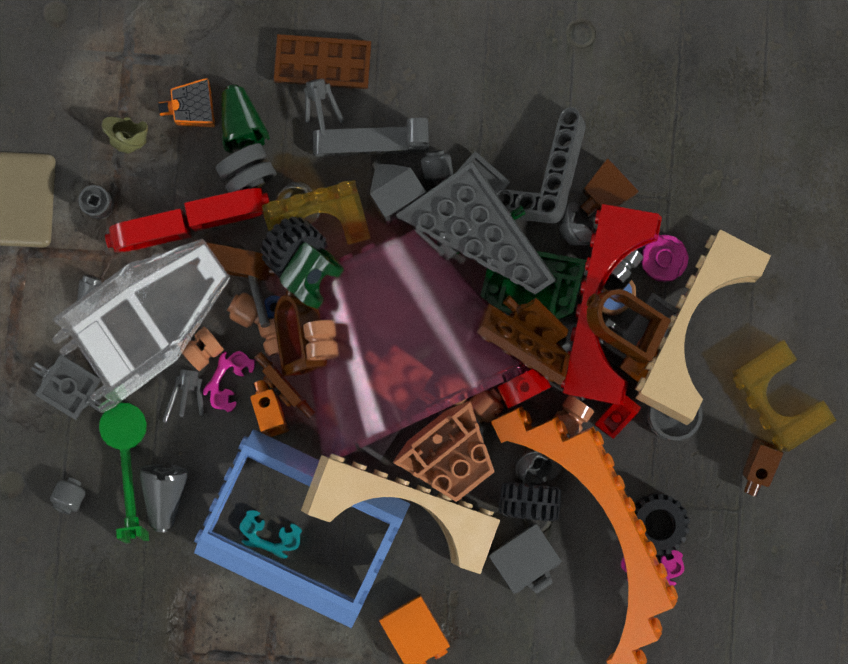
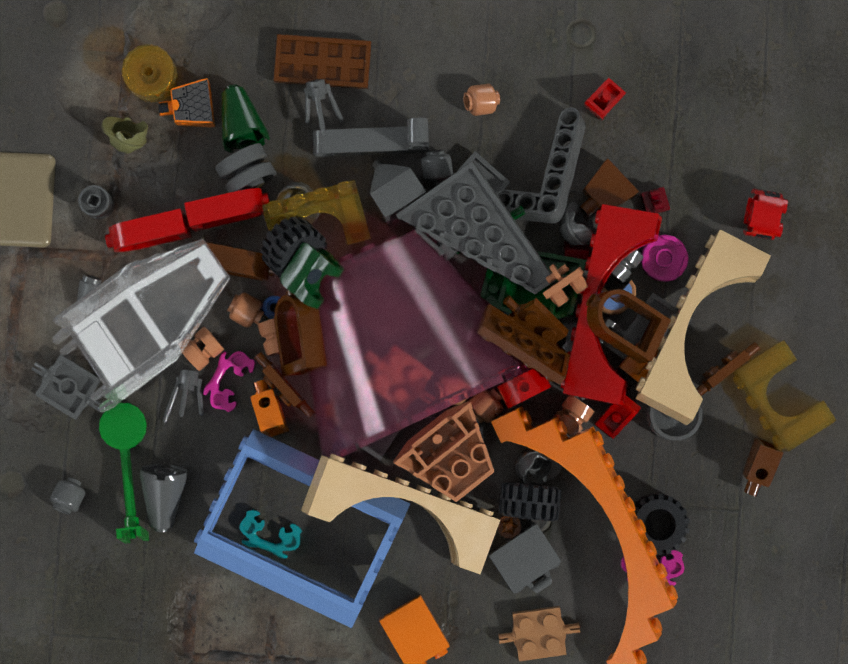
dark grey bar [248,275,270,328] -> none
nougat wheel [303,320,339,360] -> none
none -> clear yellow wheel [121,44,179,102]
none -> nougat head [463,84,500,116]
none -> reddish brown tile [497,516,521,539]
none -> medium nougat plate [498,606,580,661]
none -> nougat hips [543,264,588,307]
none -> dark red tile [563,241,589,260]
none -> red slope [584,78,626,121]
none -> dark red tile [640,187,670,213]
none -> reddish brown plate [696,342,761,396]
none -> red brick [743,188,788,240]

